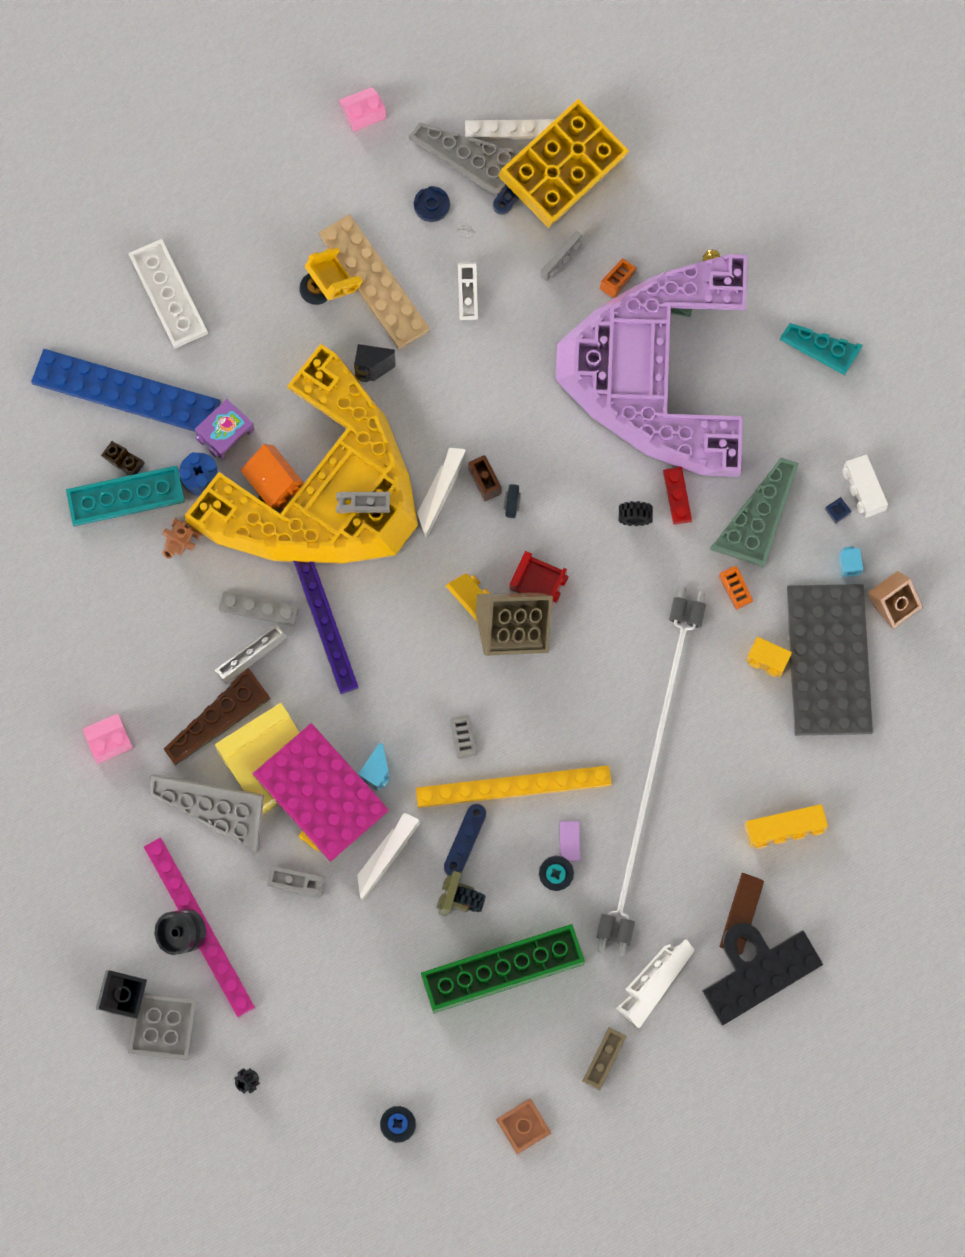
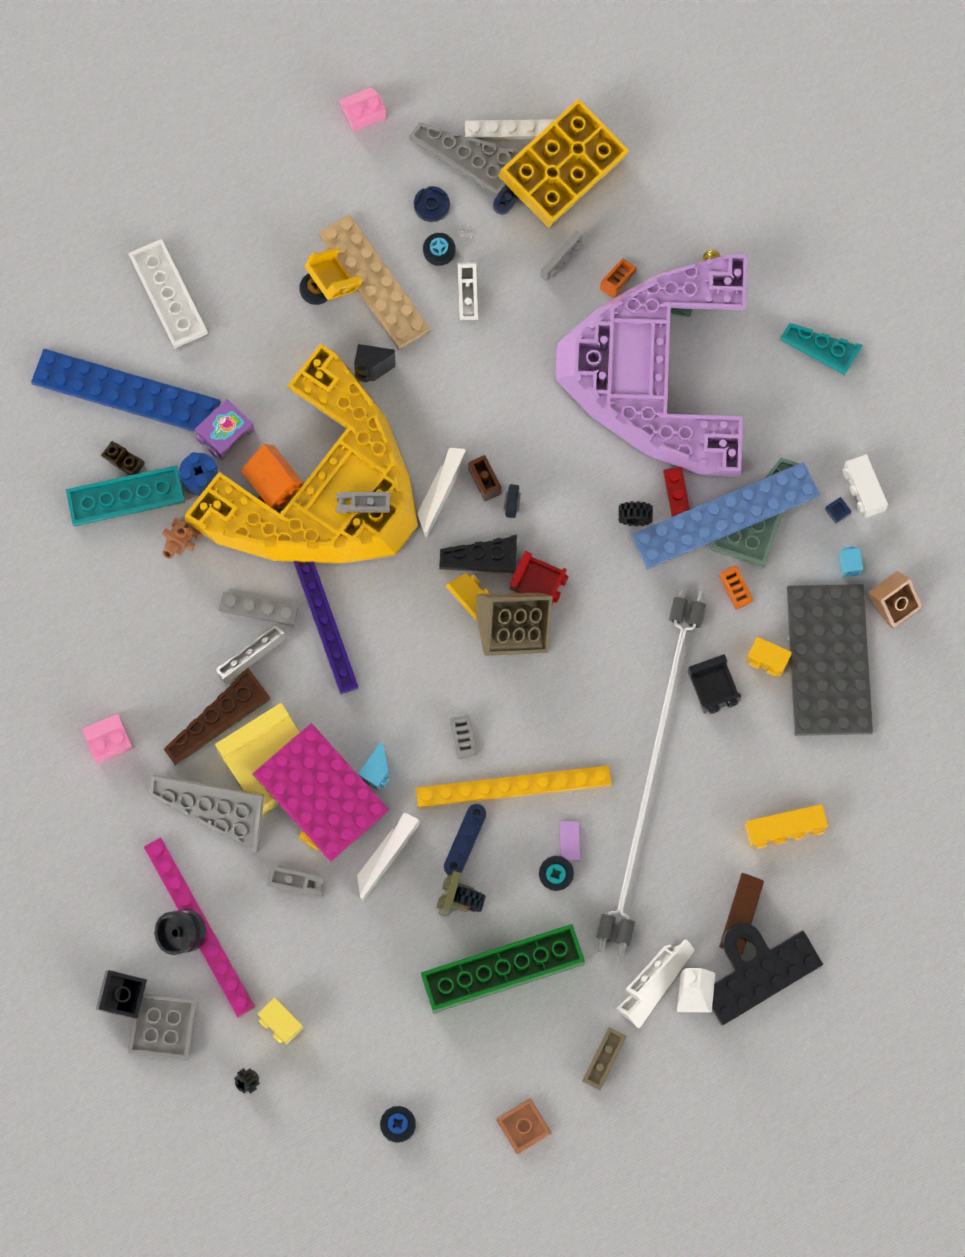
none -> light yellow brick [258,998,304,1045]
none -> black wheel [423,233,456,266]
none -> black wing [439,535,517,573]
none -> medium blue plate [631,462,820,570]
none -> white slope [677,968,715,1013]
none -> black panel [687,654,741,714]

